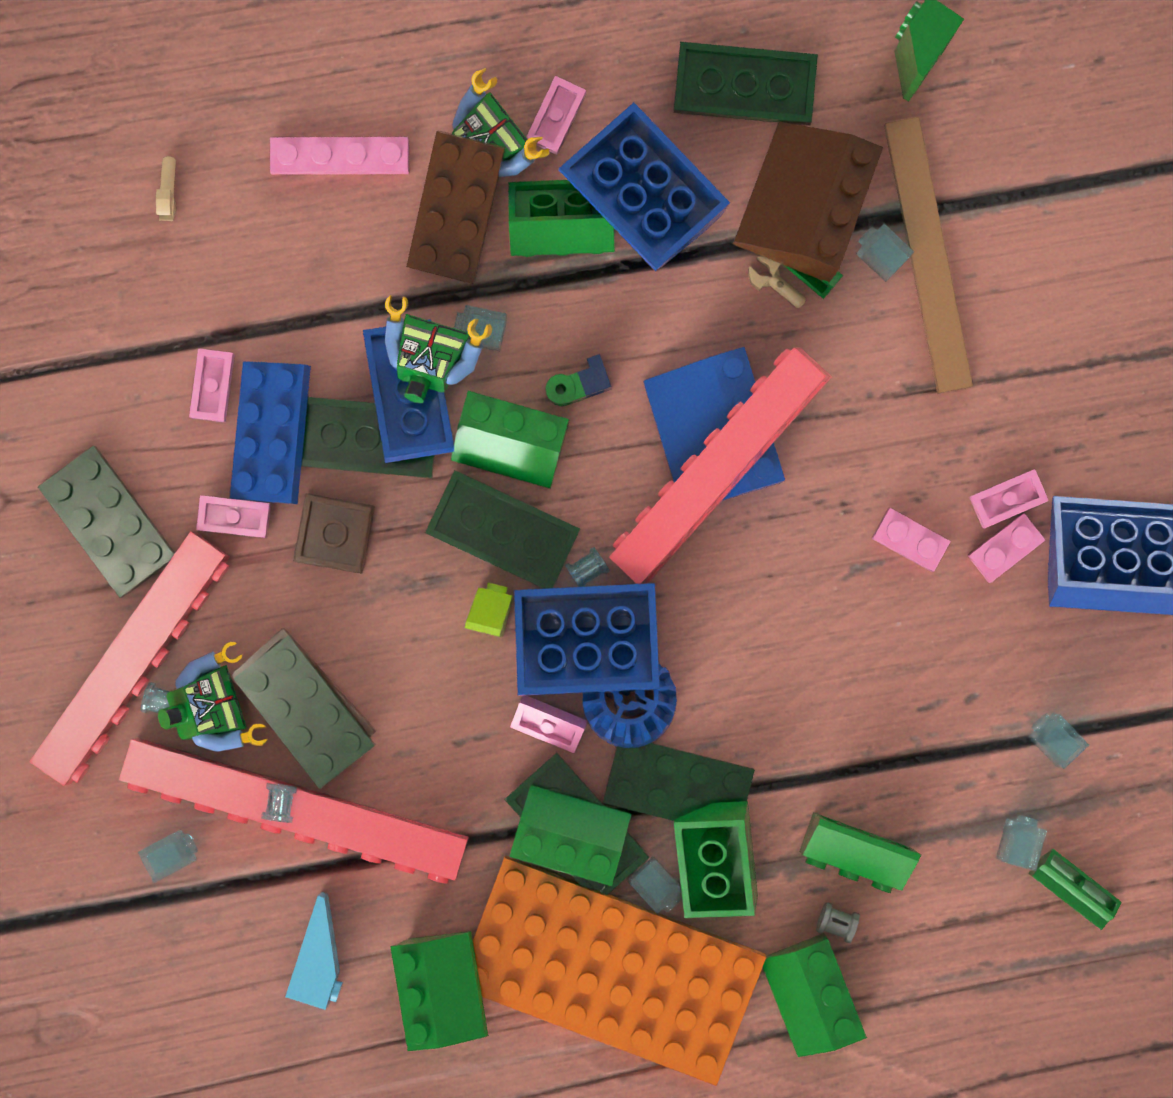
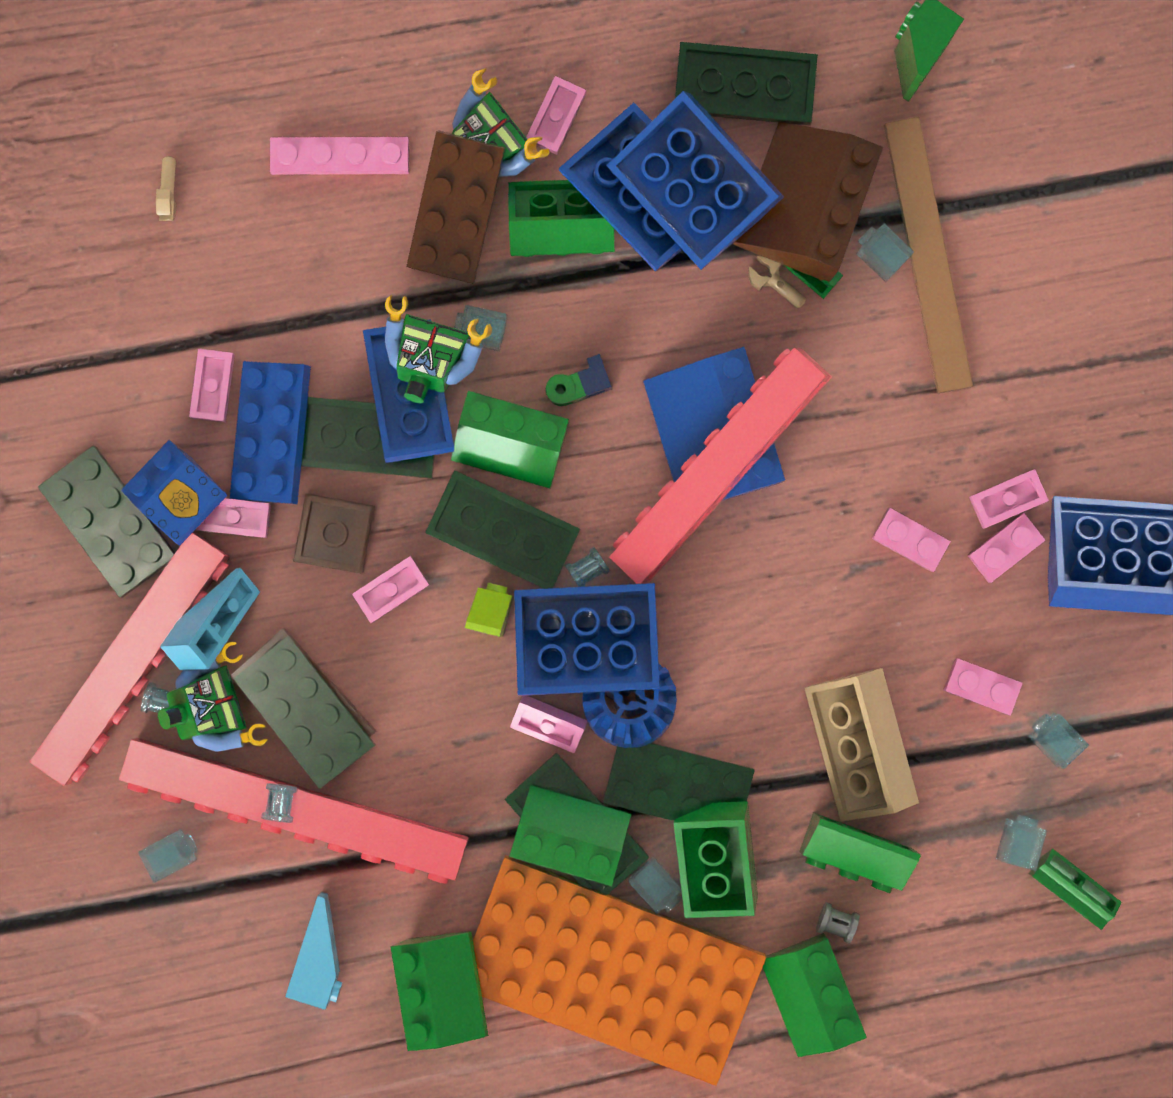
none -> blue slope [121,440,228,546]
none -> medium azure slope [160,568,260,670]
none -> bright pink plate [352,556,430,623]
none -> blue slope [606,91,784,270]
none -> tan slope [805,668,919,822]
none -> bright pink plate [944,658,1023,716]

